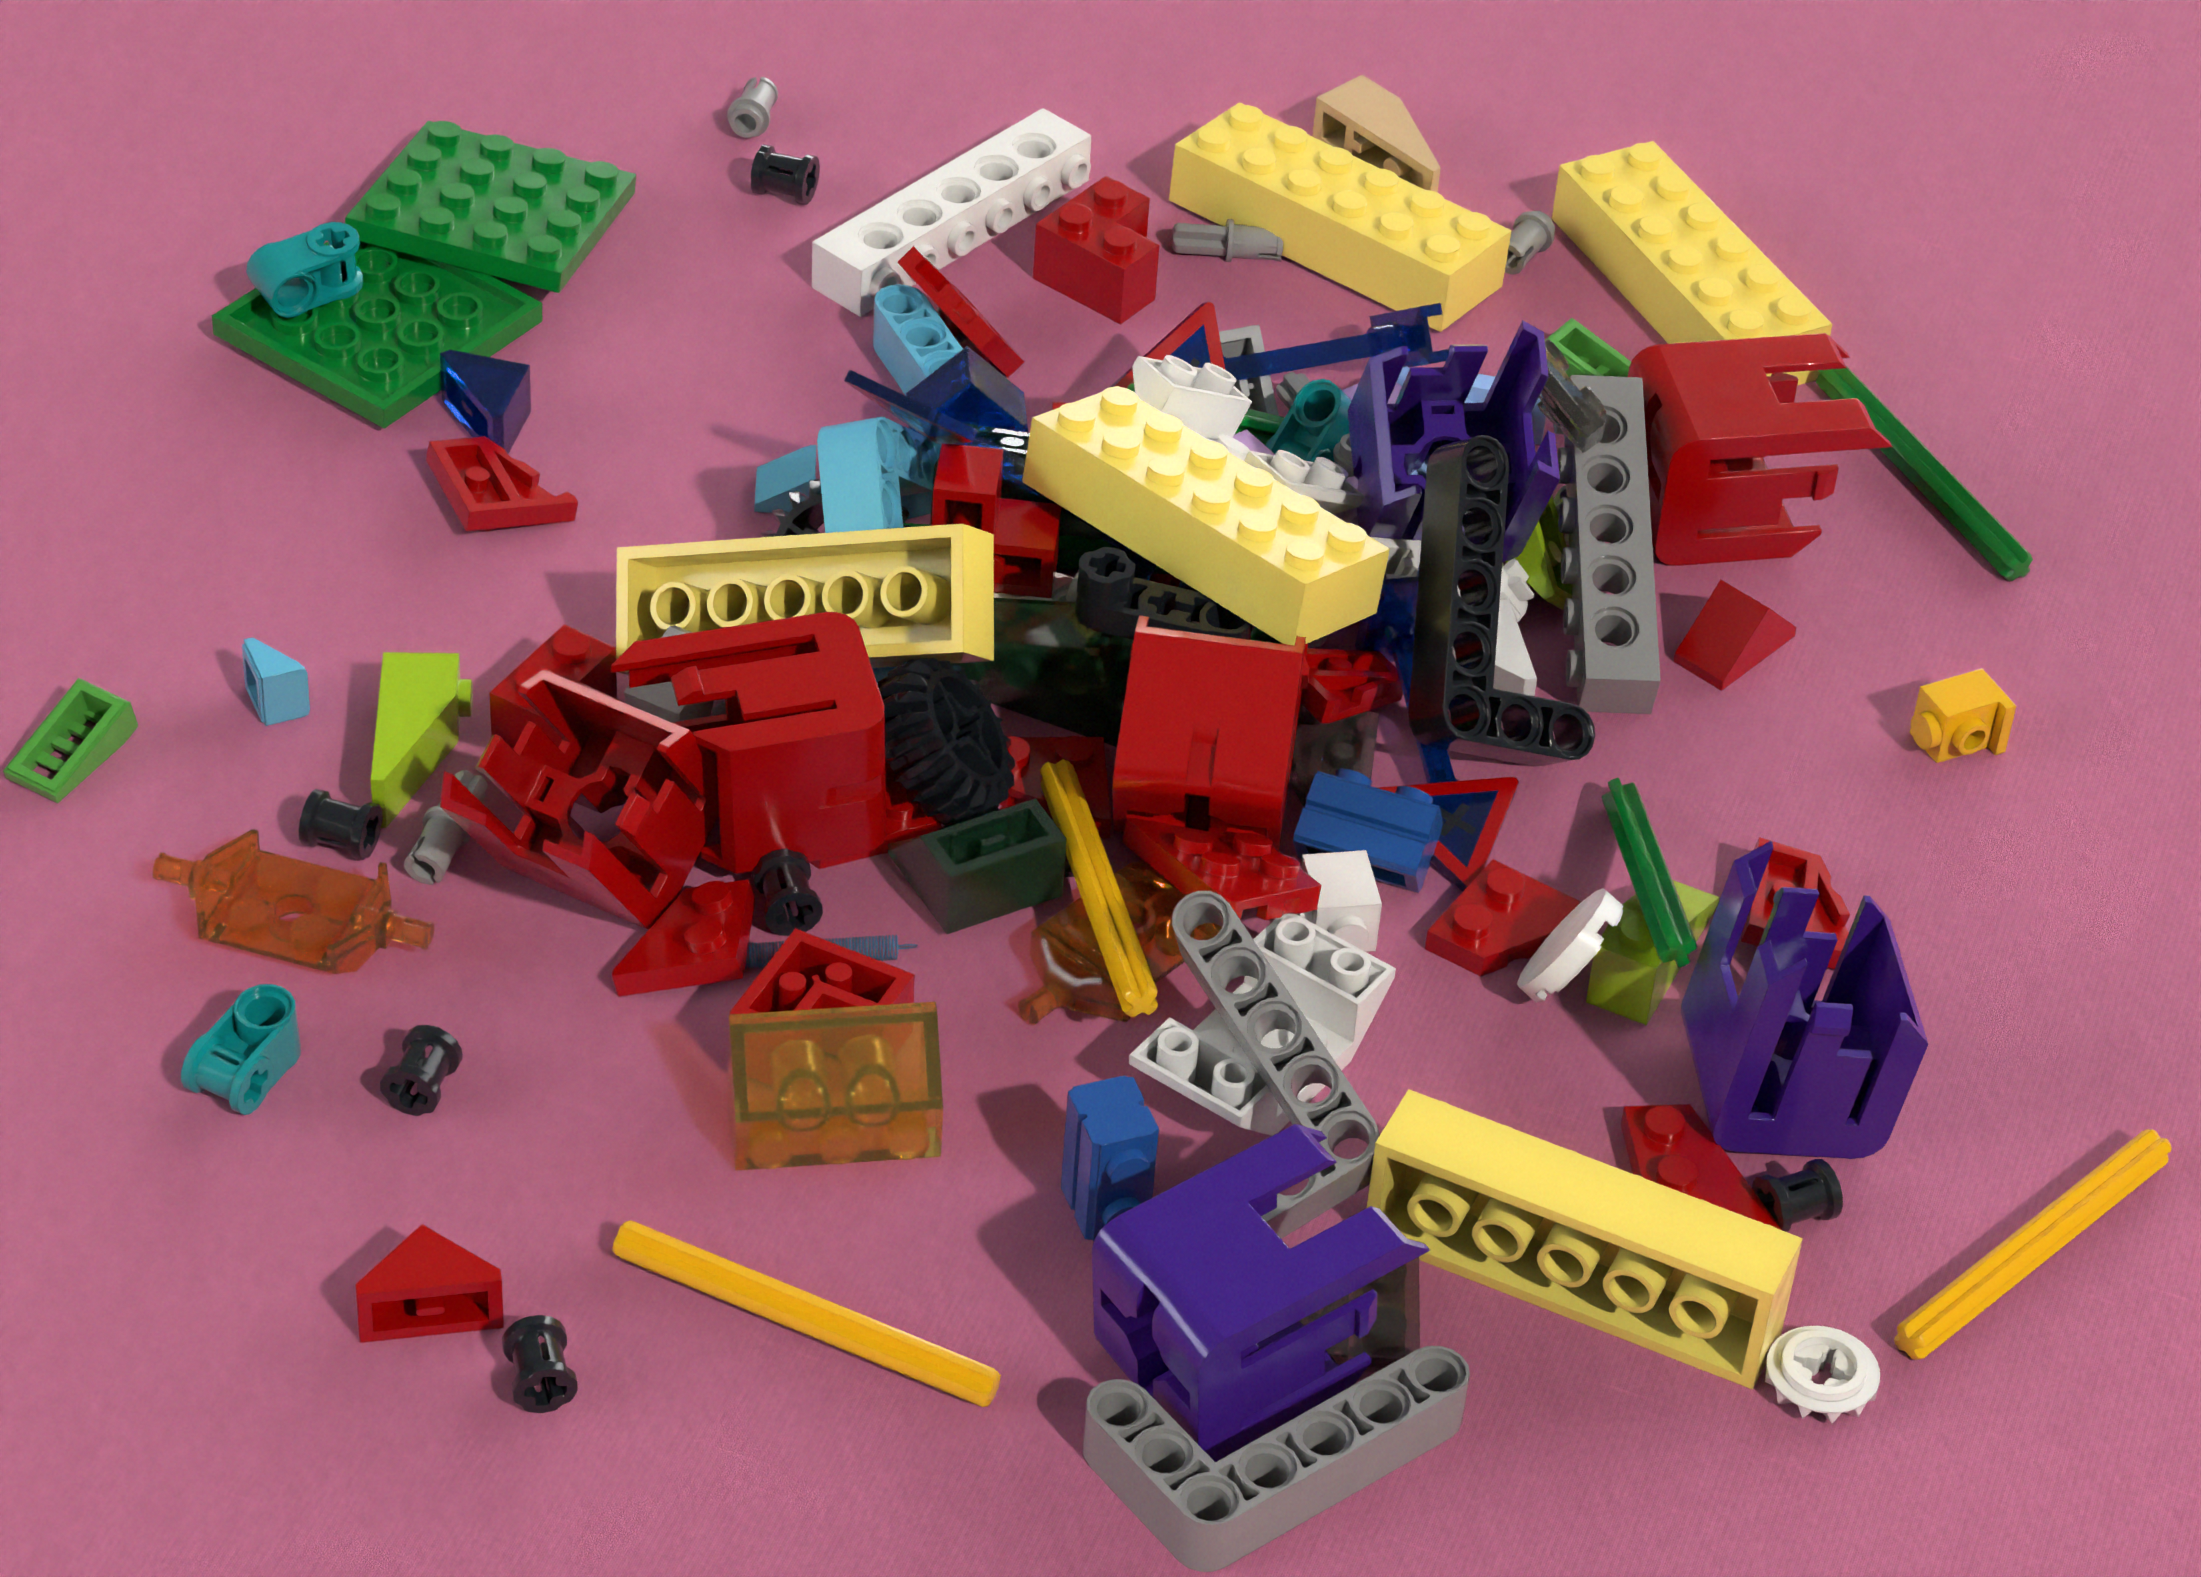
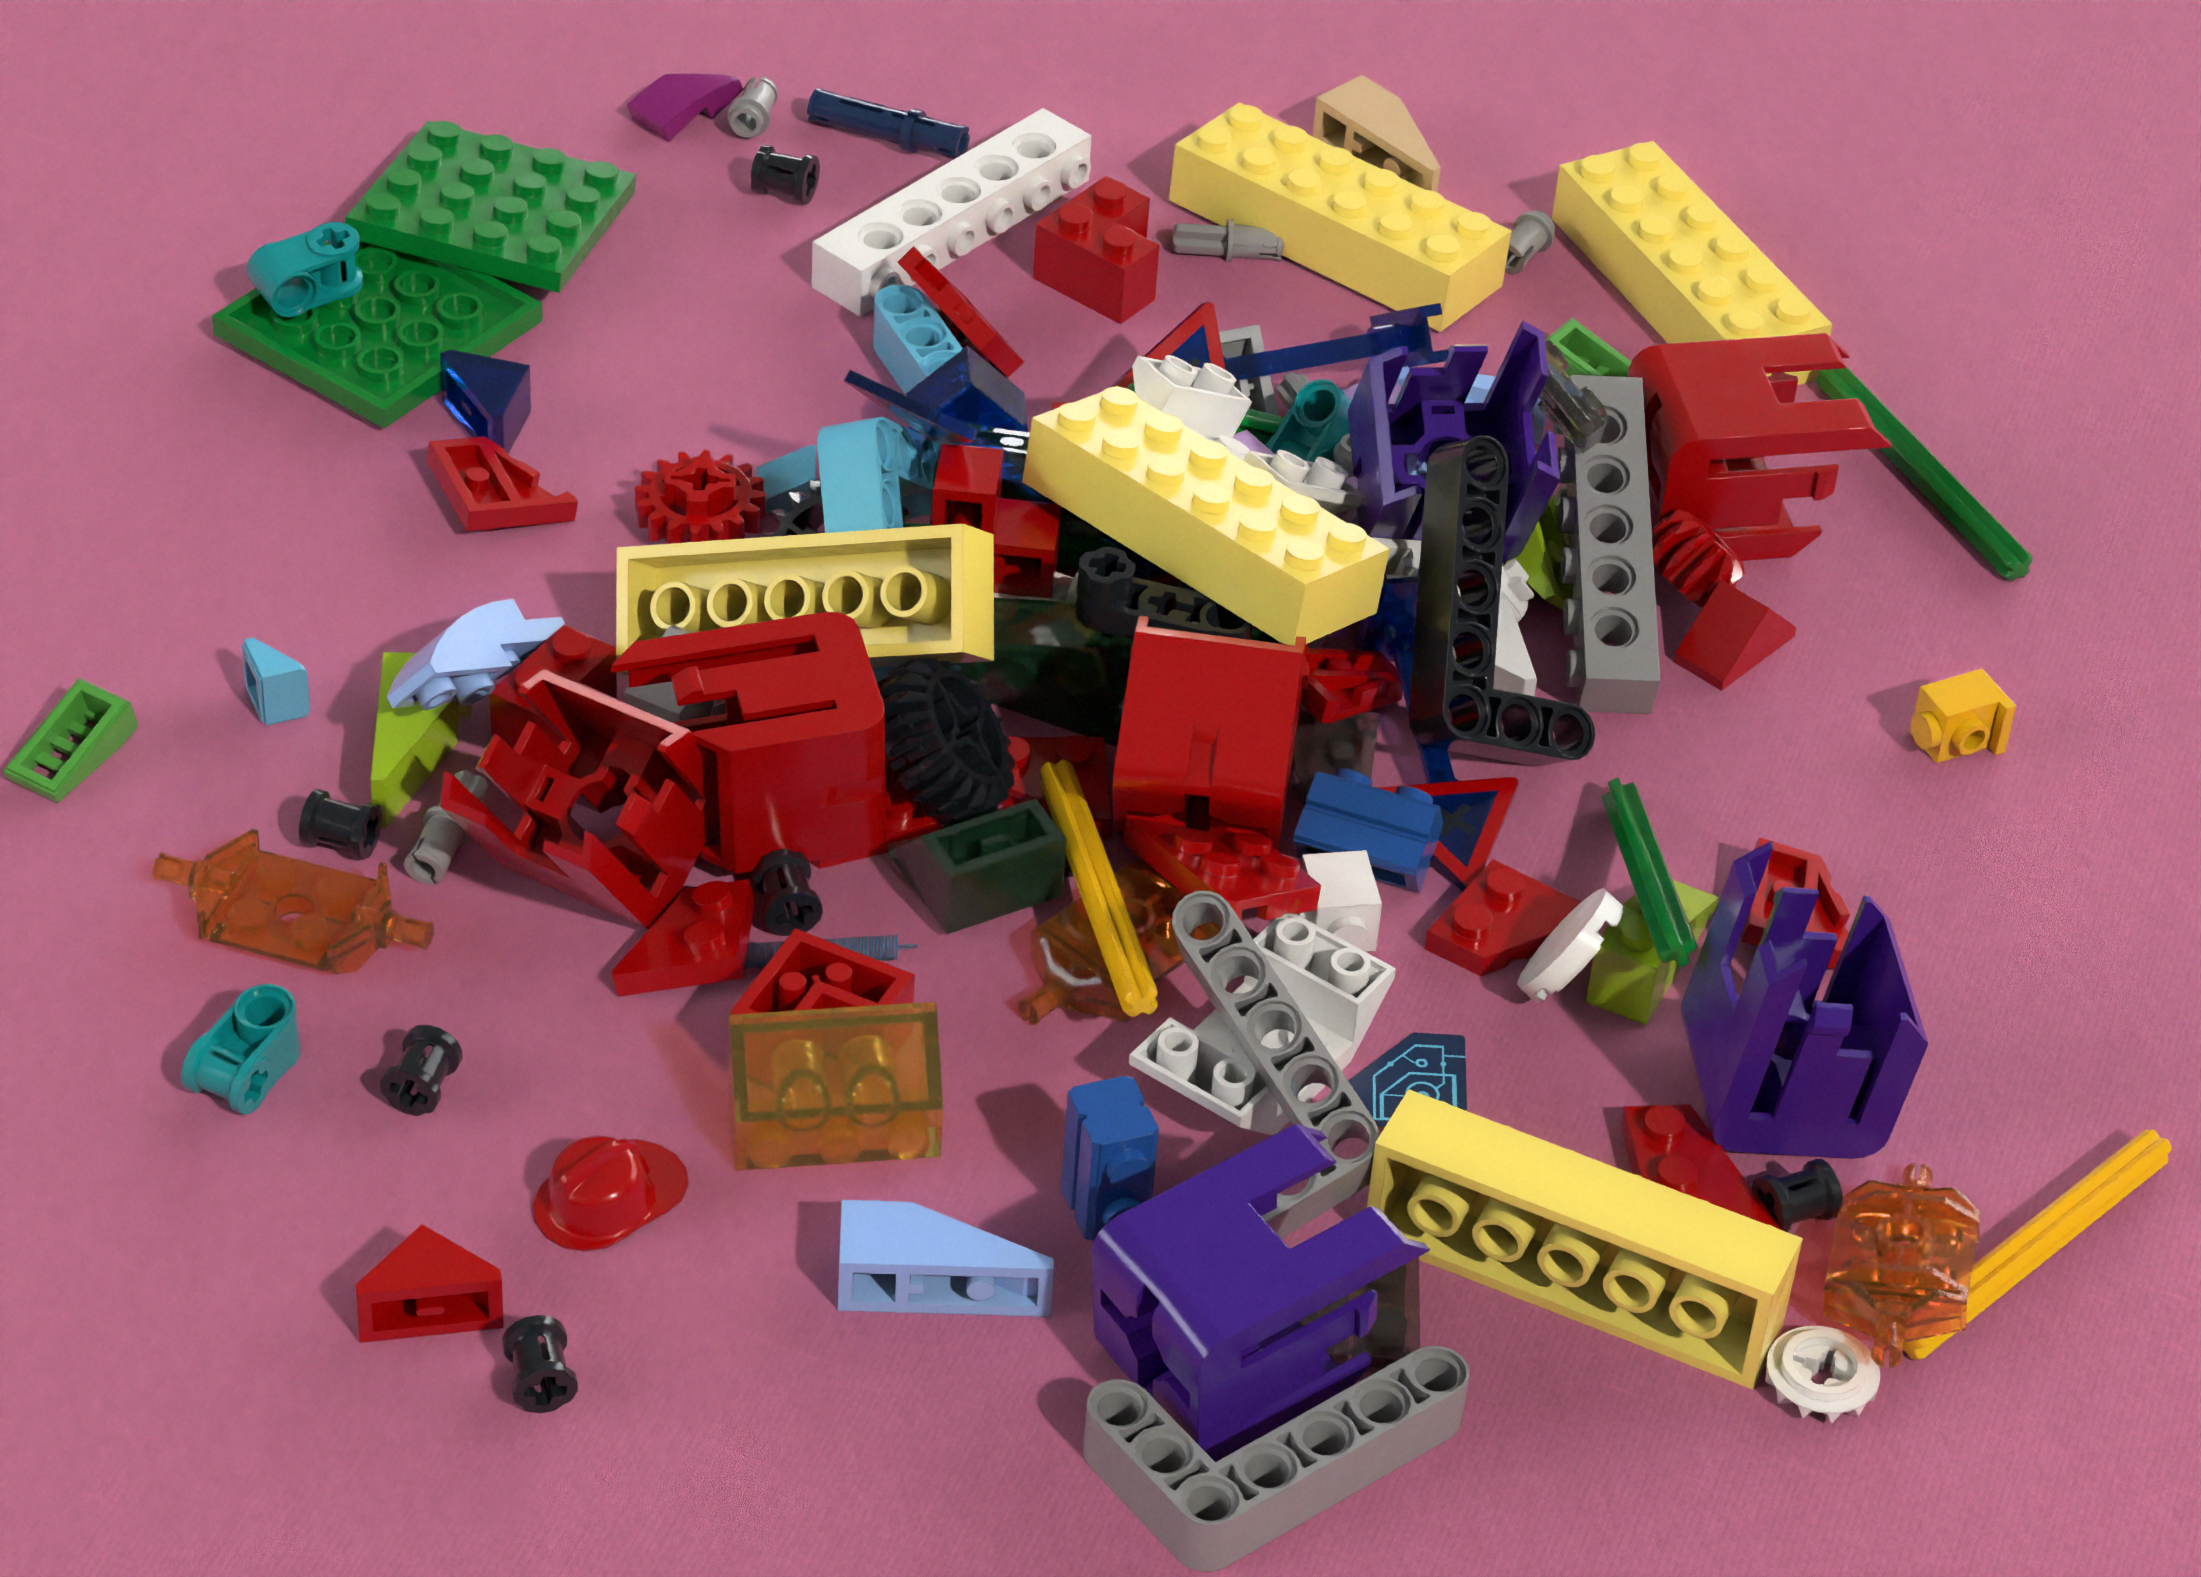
yellow axle [612,1220,1001,1407] -> none
none -> light blue slope [387,599,565,710]
none -> red piece [533,1135,689,1251]
none -> magenta slope [626,73,743,142]
none -> red gear [635,450,766,544]
none -> dark blue pin [807,88,970,159]
none -> light blue slope [838,1200,1054,1317]
none -> dark blue sticker [1323,1032,1467,1127]
none -> red gear [1652,507,1745,608]
none -> clear orange plate [1823,1163,1981,1368]

